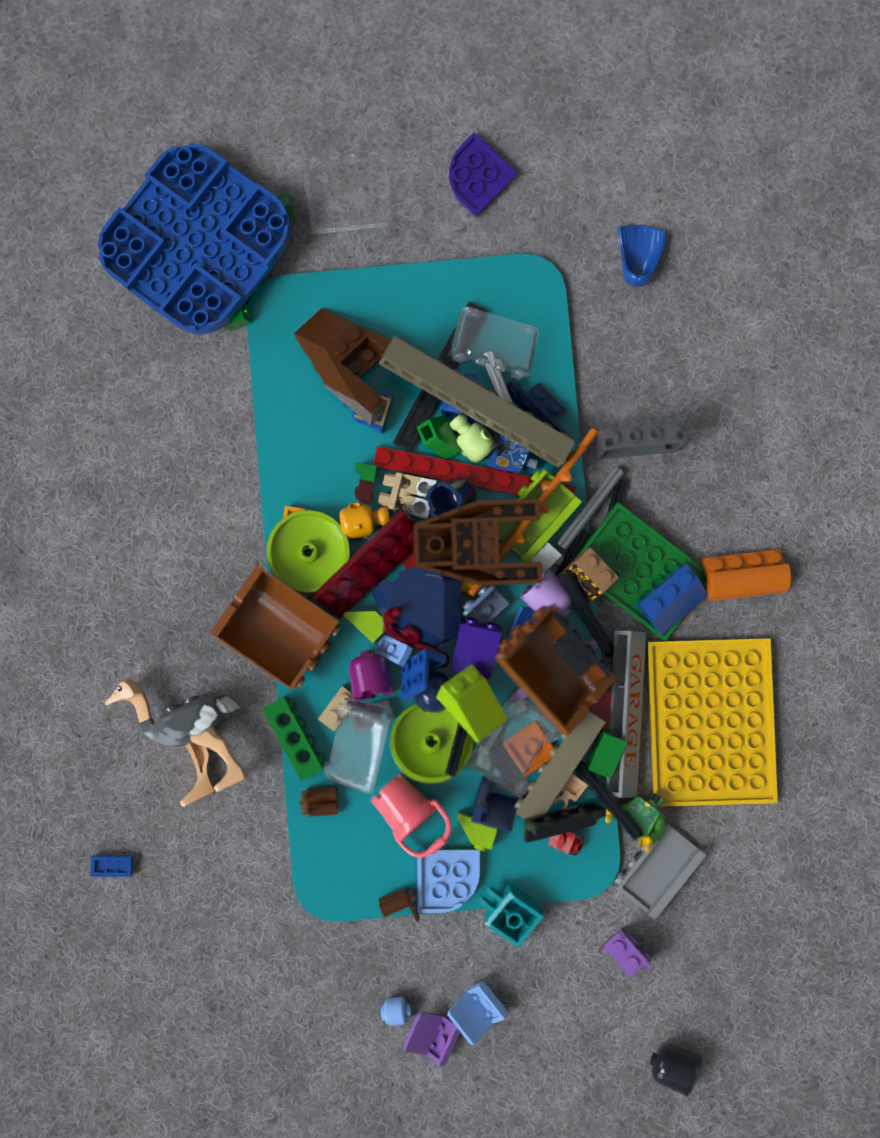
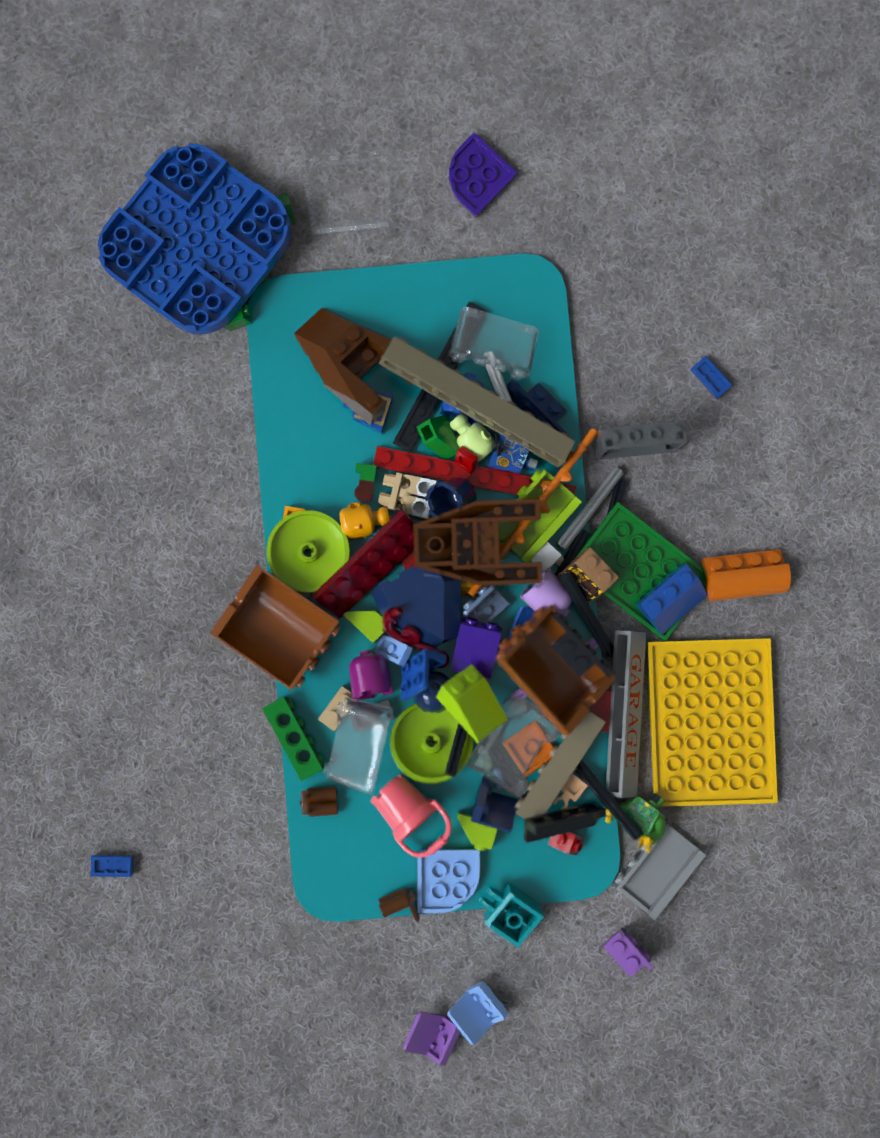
animal [105,678,249,807] -> none
light blue head [381,997,412,1026] -> none
green panel [587,727,627,778] -> none
blue hair [617,225,666,287] -> none
black cylinder [649,1044,702,1097] -> none
none -> red plate [455,446,478,474]
none -> blue plate [690,356,733,399]

